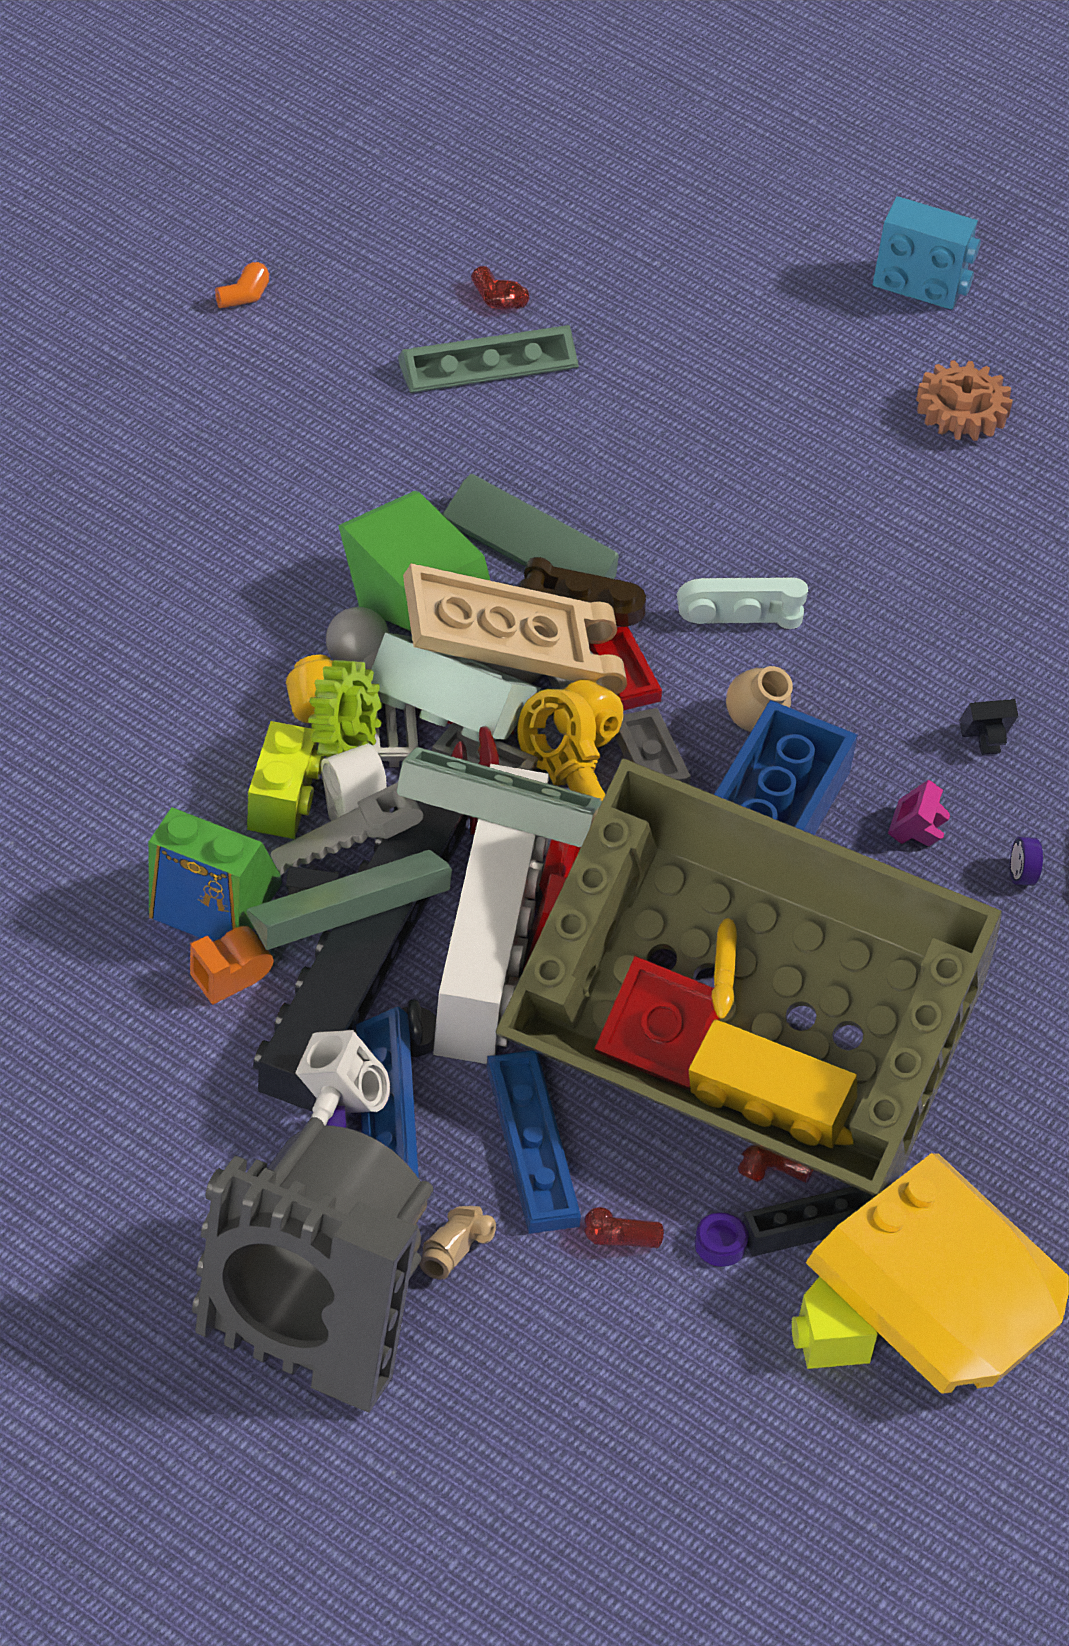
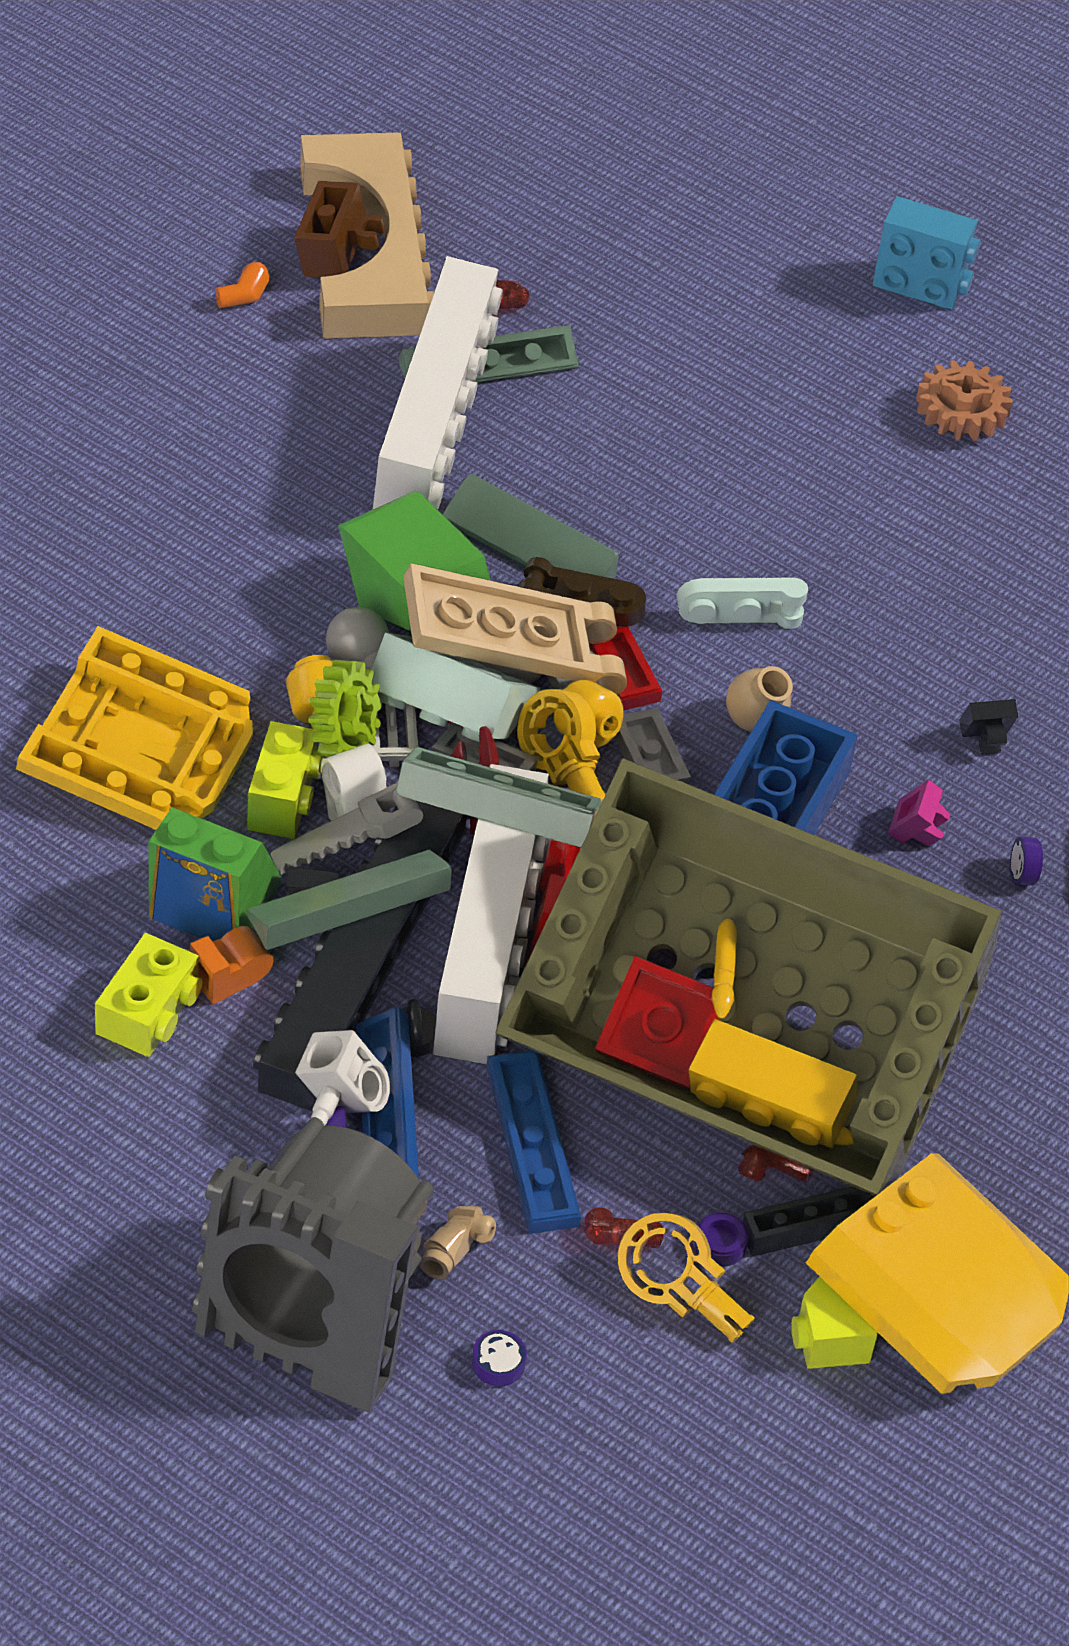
none -> yellow wedge [16,626,253,830]
none -> neon yellow brick [95,933,203,1057]
none -> reddish brown brick [294,181,385,277]
none -> tan arch [300,132,434,339]
none -> white brick [373,256,503,510]
none -> tile [472,1330,527,1386]
none -> yellow pin [618,1213,755,1343]

